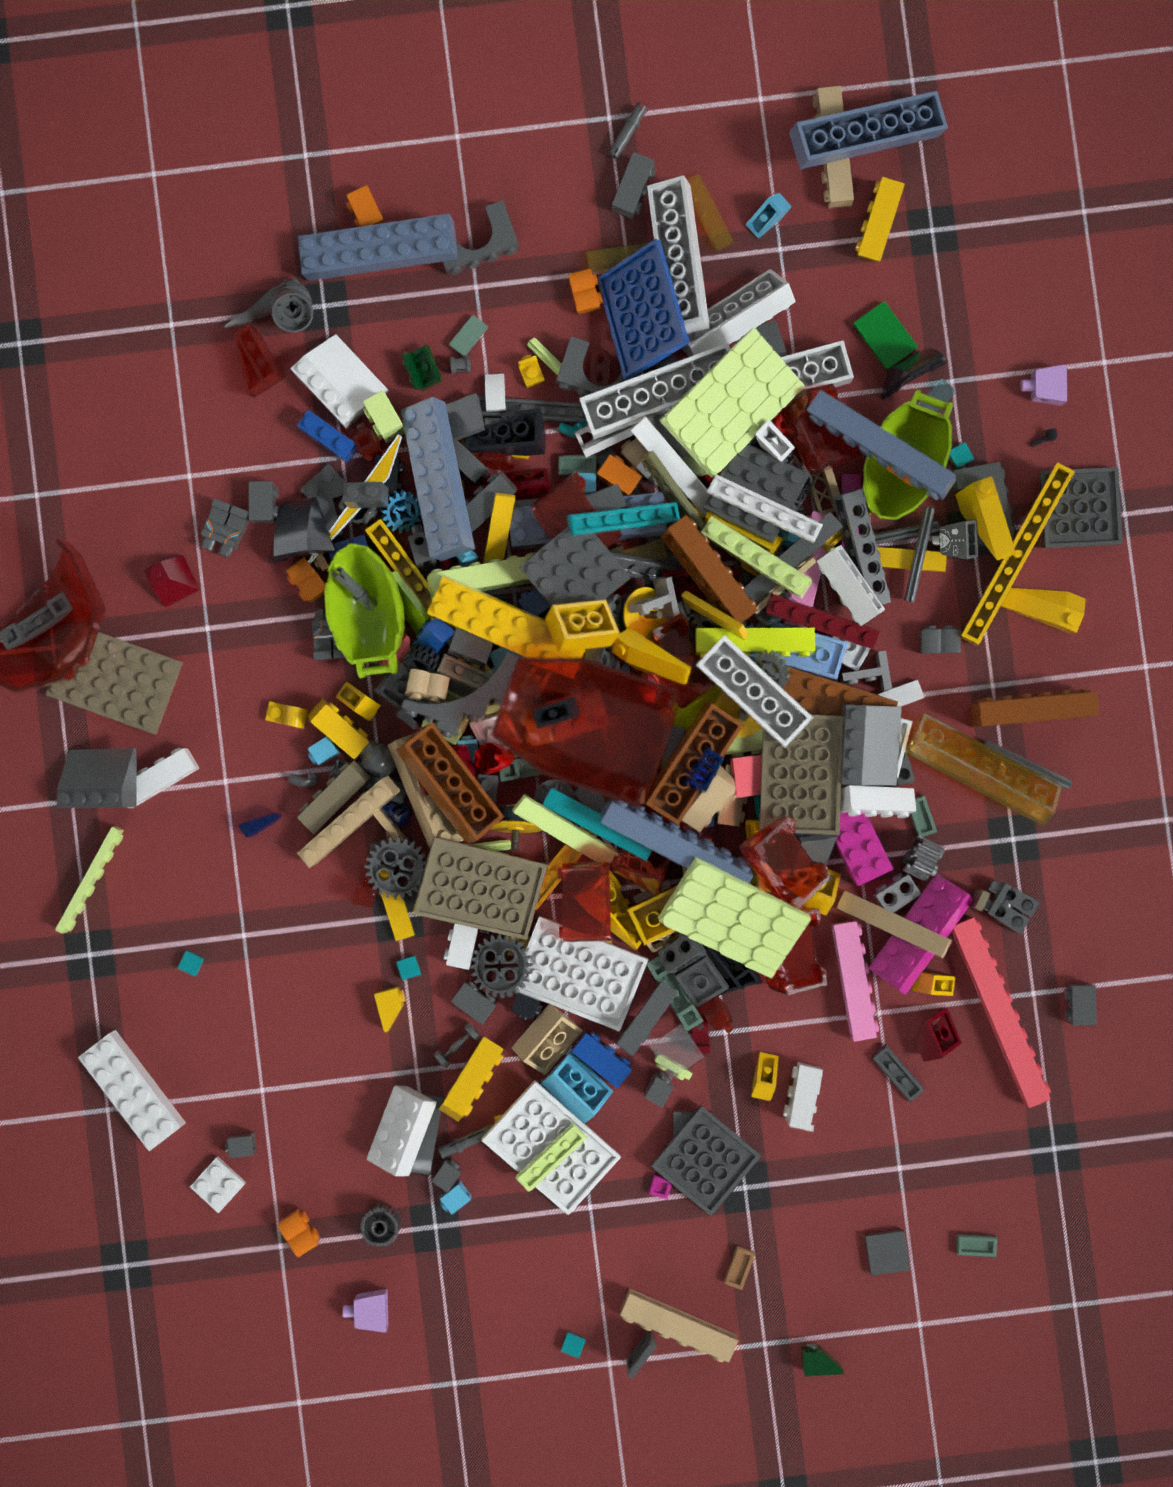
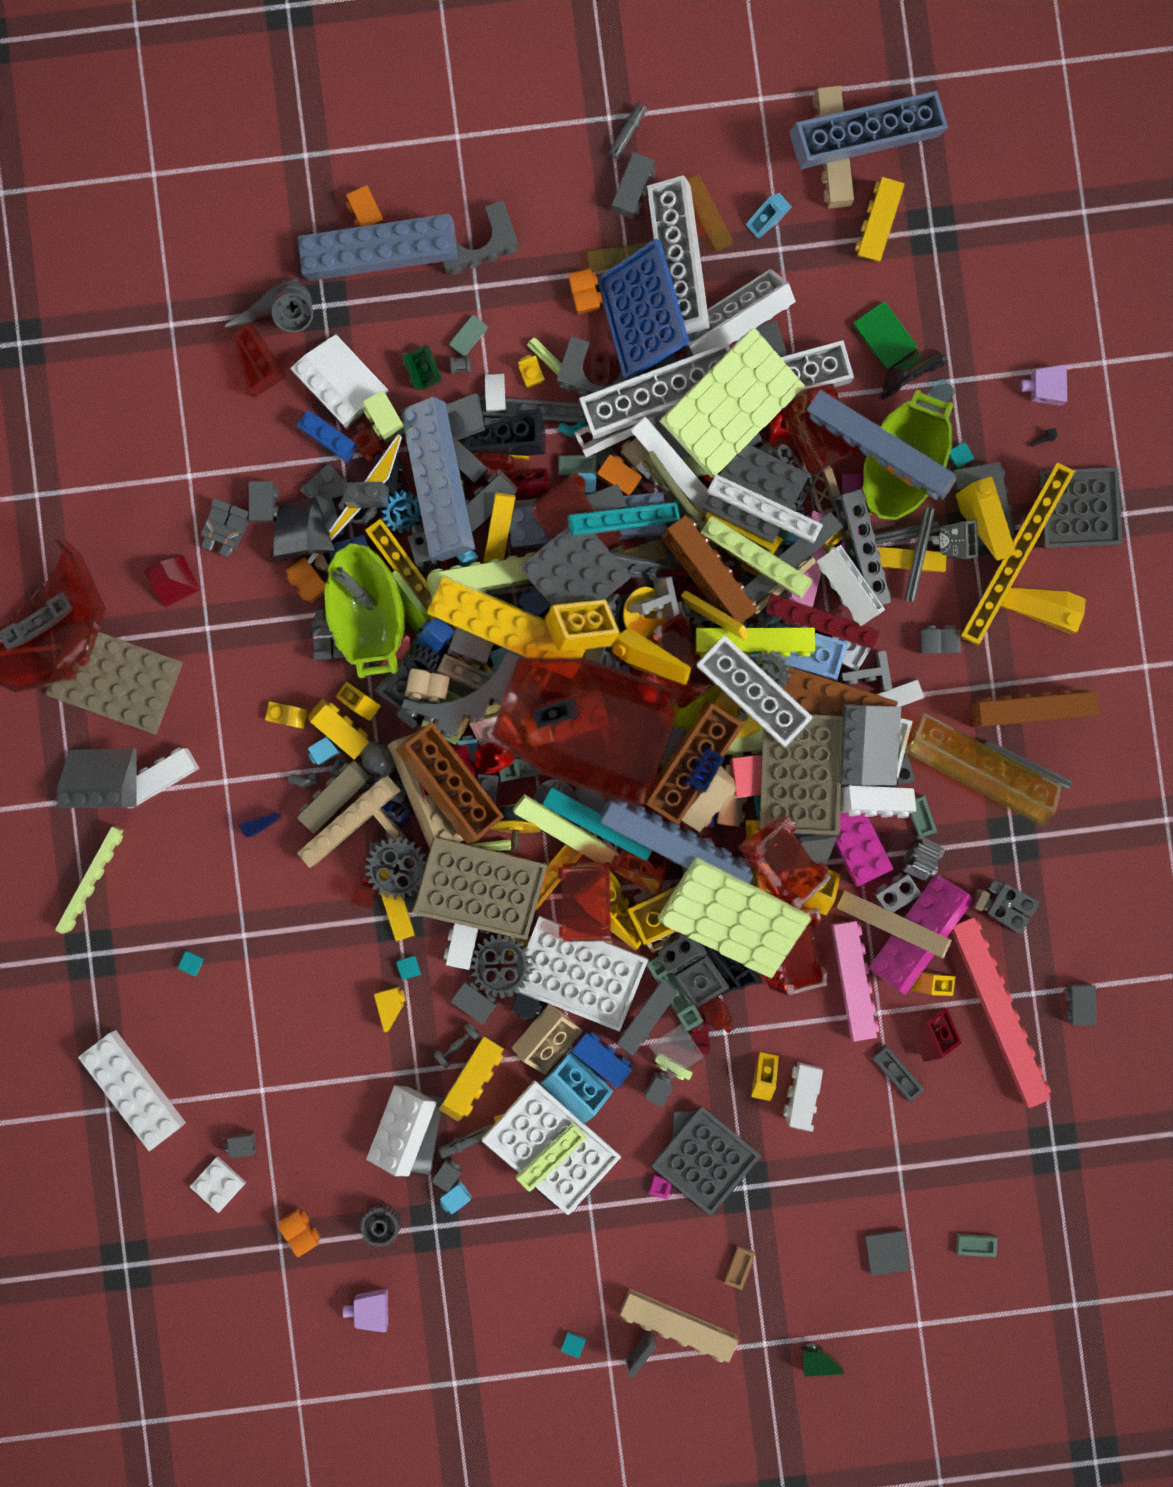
white slope [754,420,795,462] -> none

